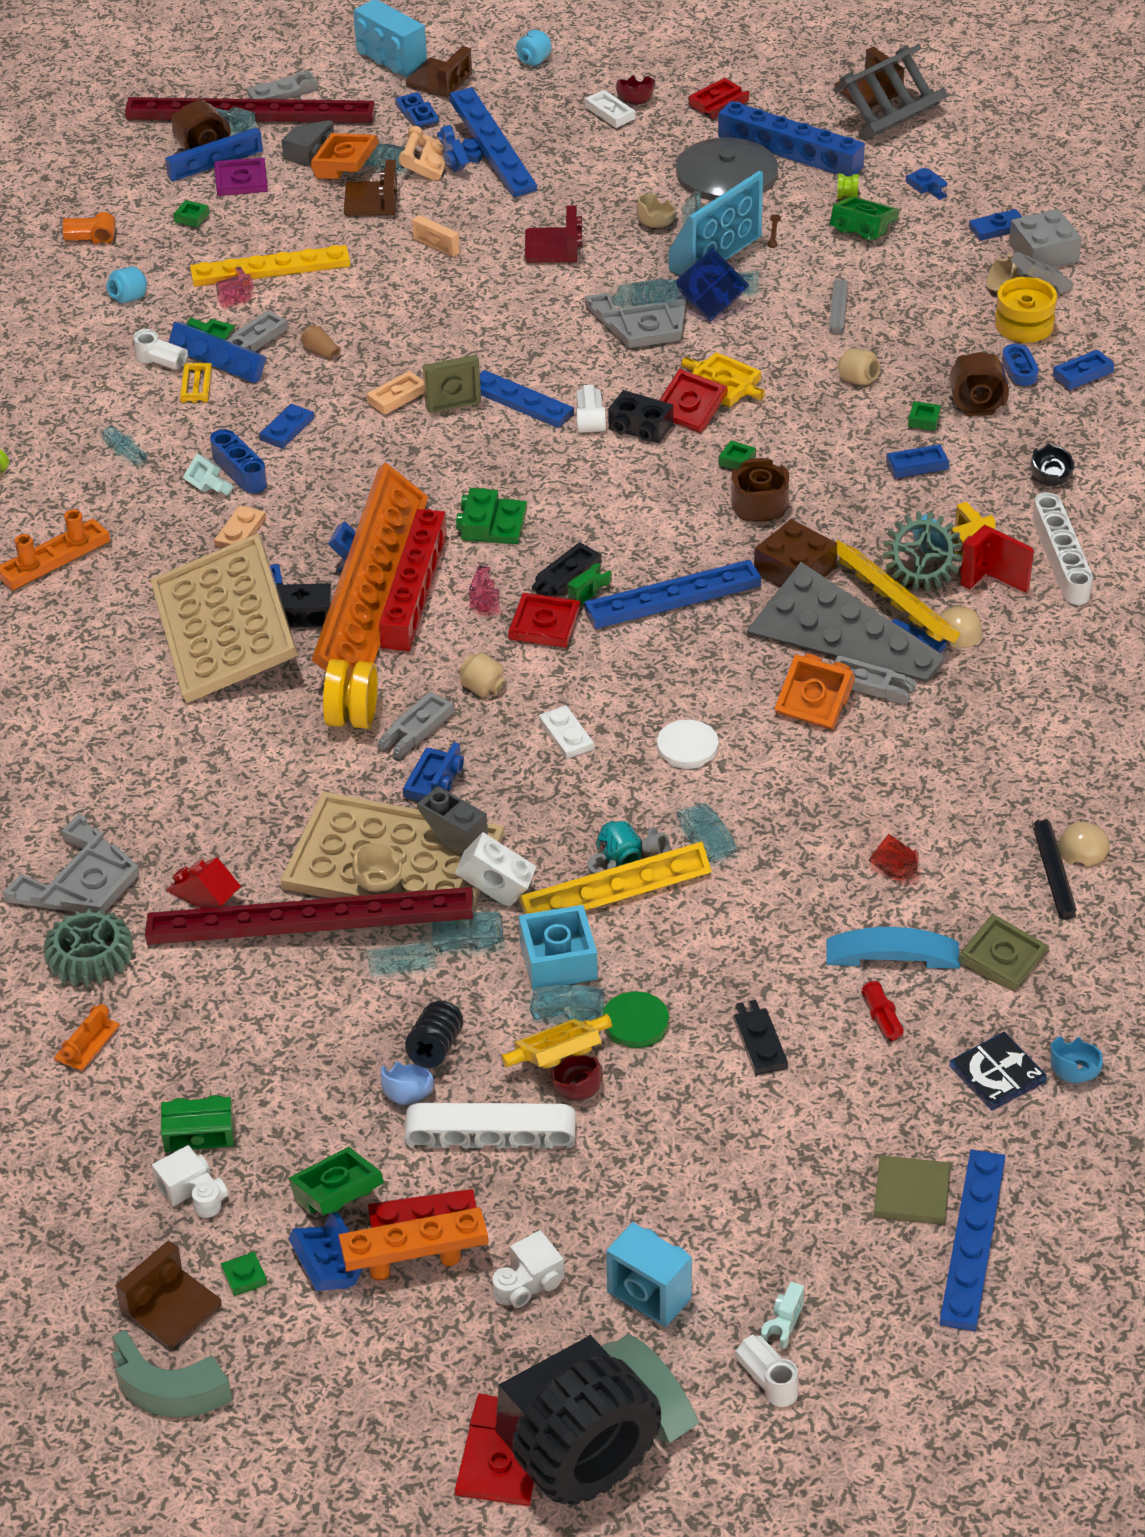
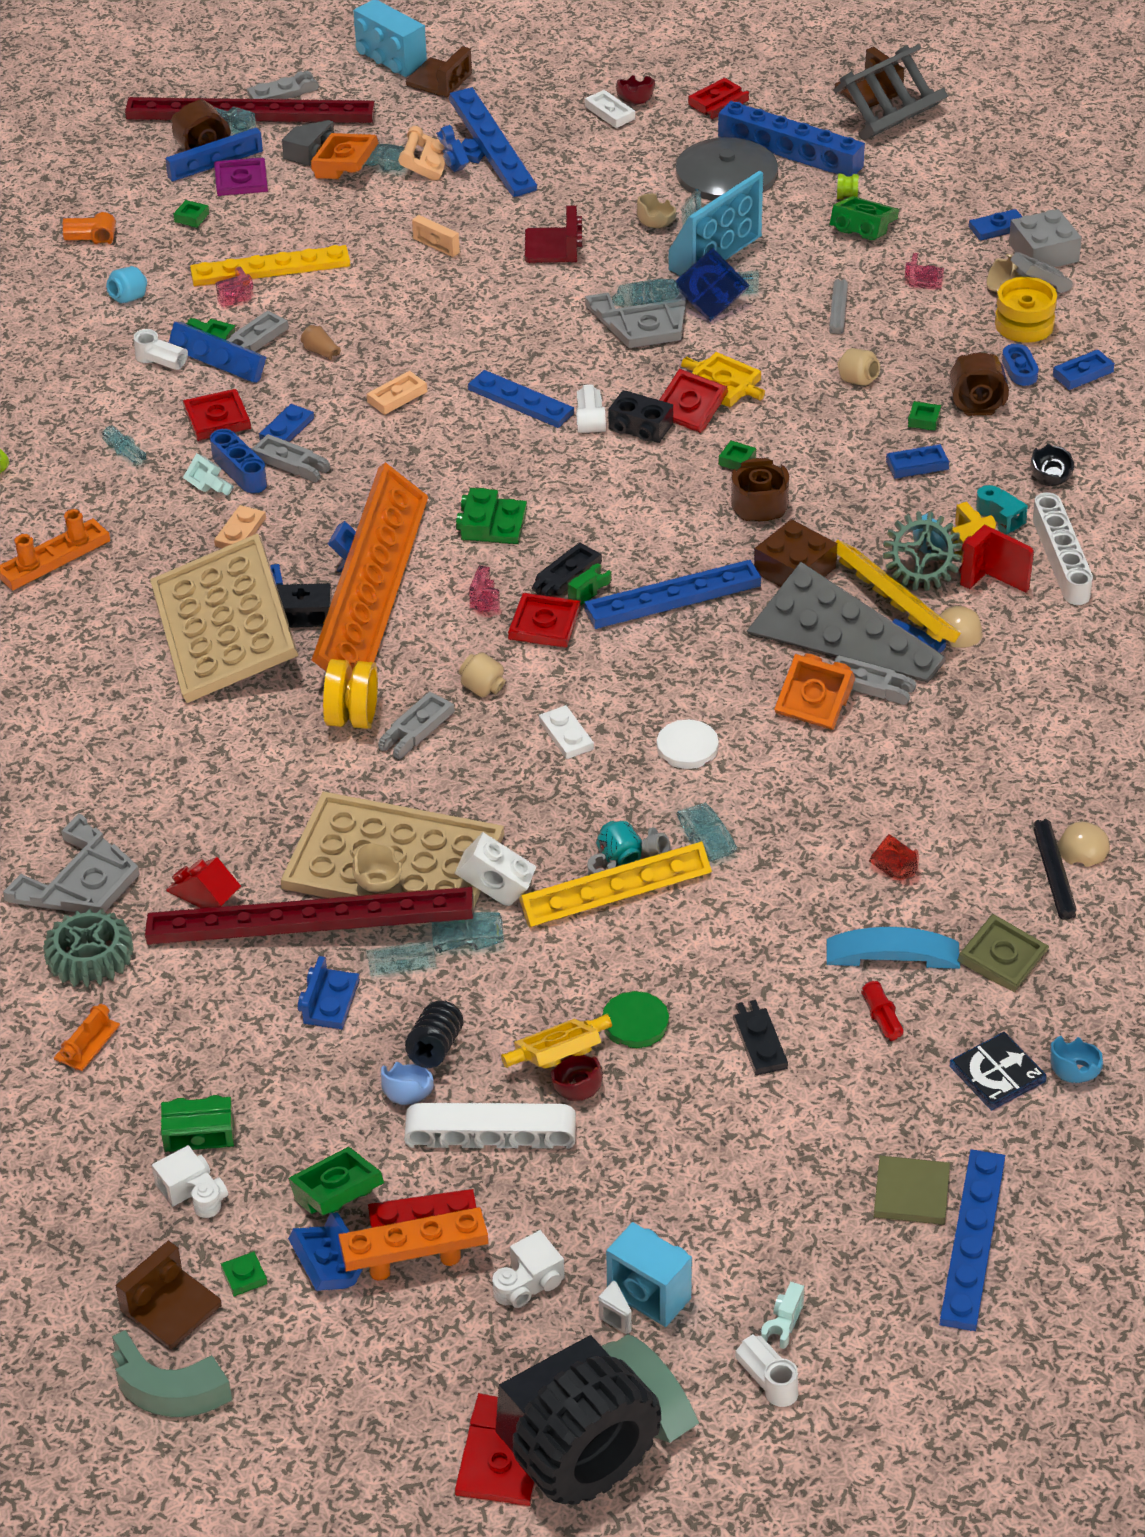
yellow tile [180,363,212,403] -> none
reddish brown bracket [344,160,397,216] -> none
red brick [379,508,447,651] -> none
blue slope [395,92,439,127] -> none
blue bracket [403,742,464,801] -> none
dark grey slope [417,786,488,855] -> none
olive plate [423,354,481,413] -> none
medium azure head [516,29,552,66] -> none
medium azure brick [518,905,598,991] -> none
clear light blue slope [529,985,605,1021] -> none
reddish brown hinge [767,214,781,248] -> none
blue plate [906,167,948,200] -> none
none -> red plate [183,389,251,441]
none -> light grey hinge [251,434,331,483]
none -> blue bracket [298,956,360,1030]
none -> white slope [598,1281,632,1334]
none -> clear pink bracket [905,253,944,290]
none -> teal leg [976,485,1028,535]

